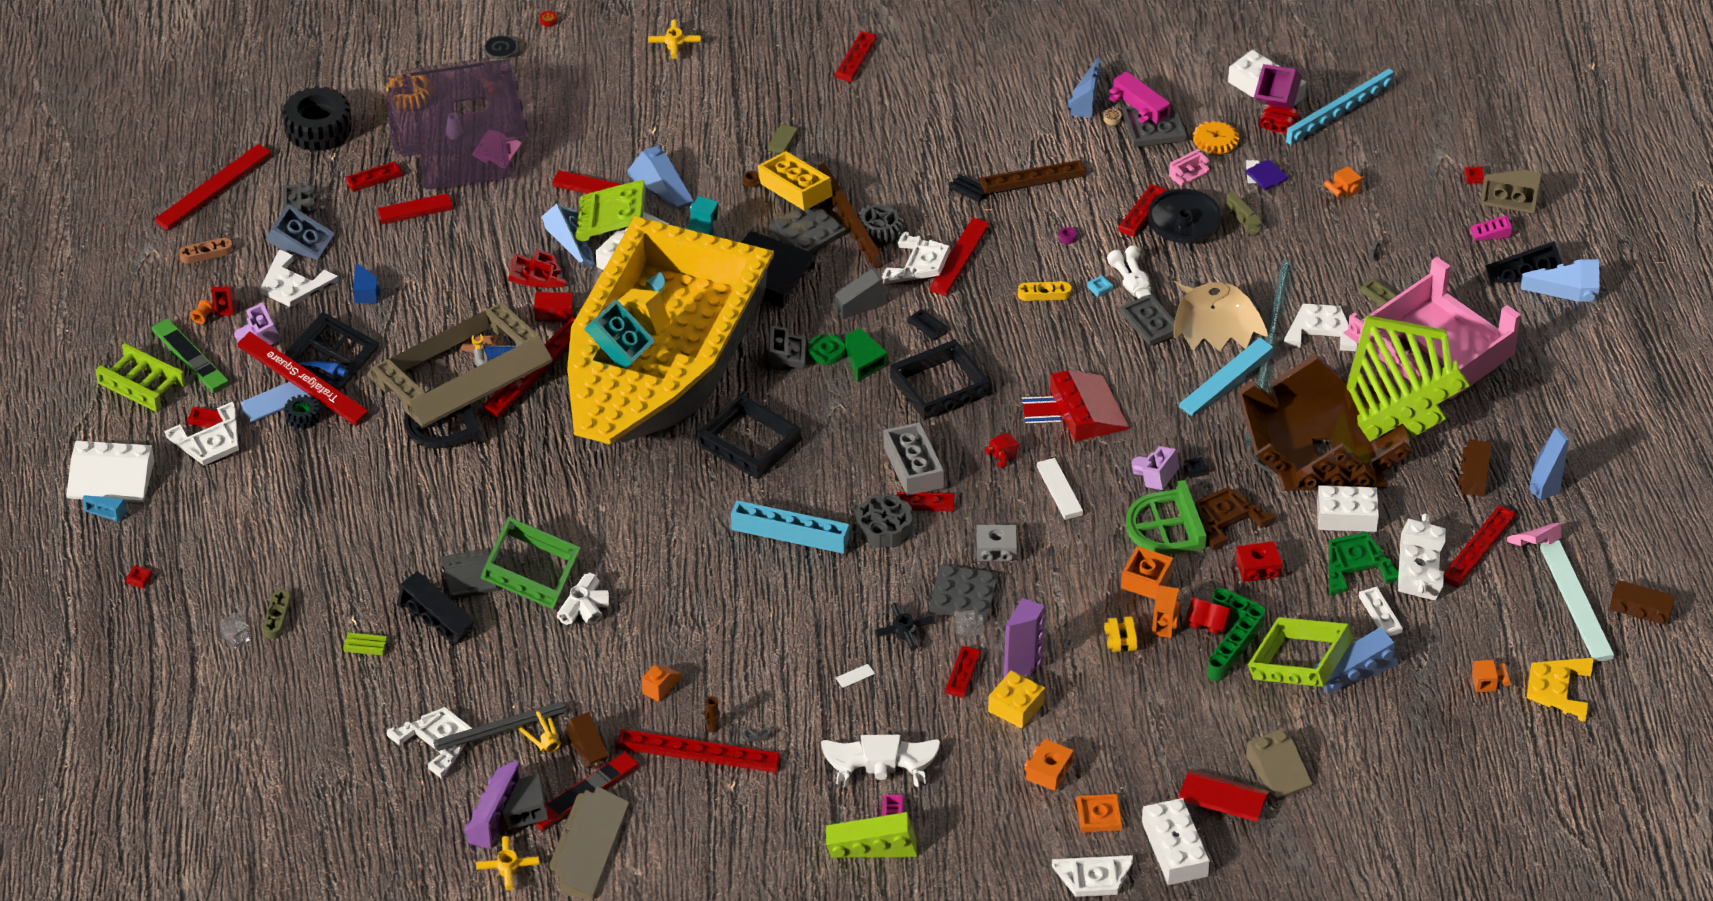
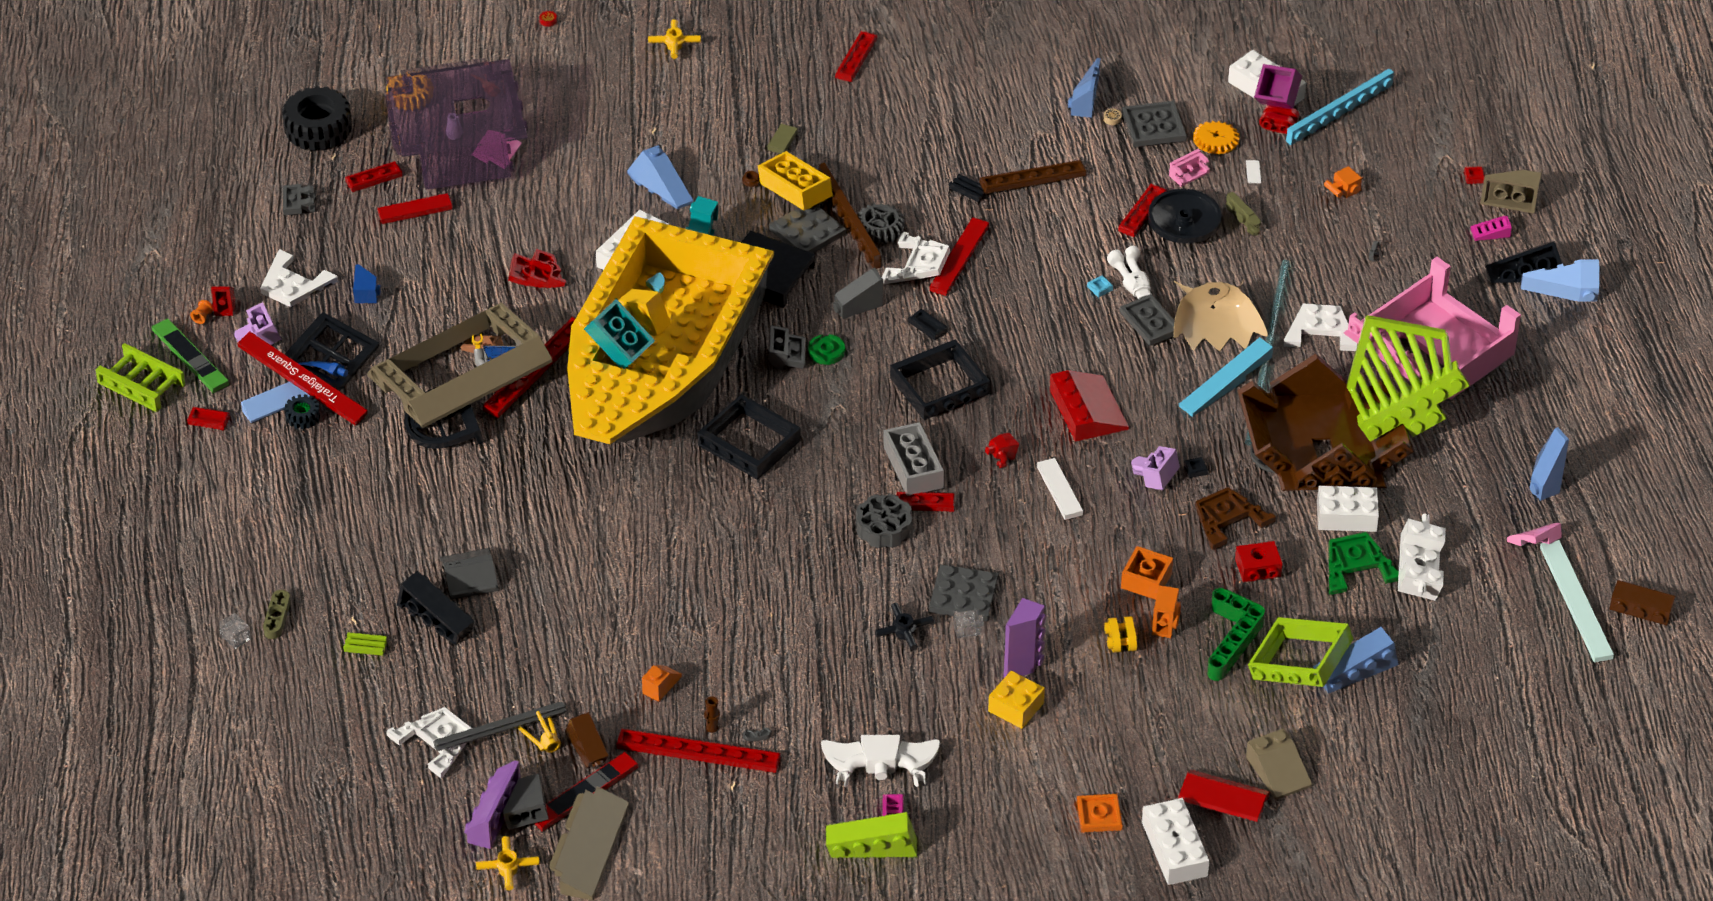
white slope [66,441,154,503] -> none
dark azure slope [83,495,126,522] -> none
red tile [125,565,153,589] -> none
red tile [155,143,272,231] -> none
white wing [164,402,239,466] -> none
nougat beam [179,238,233,264] -> none
sand blue slope [265,204,335,260] -> none
bright green window [480,517,581,609] -> none
tile [483,35,518,62] -> none
red brick [534,292,573,322] -> none
light blue wedge [542,204,595,267] -> none
red tile [552,170,623,194] -> none
white piece [557,572,609,625] -> none
lime hinge [576,179,646,242] -> none
medium azure brick [731,500,849,554] -> none
white sticker [836,664,875,688] -> none
green slope [845,328,888,382] -> none
red tile [945,646,981,698] -> none
light grey brick [976,525,1017,561] -> none
yellow beam [1018,282,1071,301] -> none
sticker [1022,396,1061,423] -> none
orange brick [1024,739,1074,791] -> none
white wing [1052,855,1133,897] -> none
magenta tile [1059,227,1077,244] -> none
dark pink brick [1109,72,1171,124] -> none
bright green window [1126,480,1206,554] -> none
red brick [1185,598,1232,635] -> none
dark purple piece [1245,159,1288,190] -> none
white tile [1359,587,1403,636] -> none
olive tile [1360,279,1397,306] -> none
red tile [1443,505,1516,588] -> none
reddish brown brick [1458,439,1492,497] -> none
orange brick [1472,660,1511,692] -> none
yellow wing [1527,658,1593,722] -> none

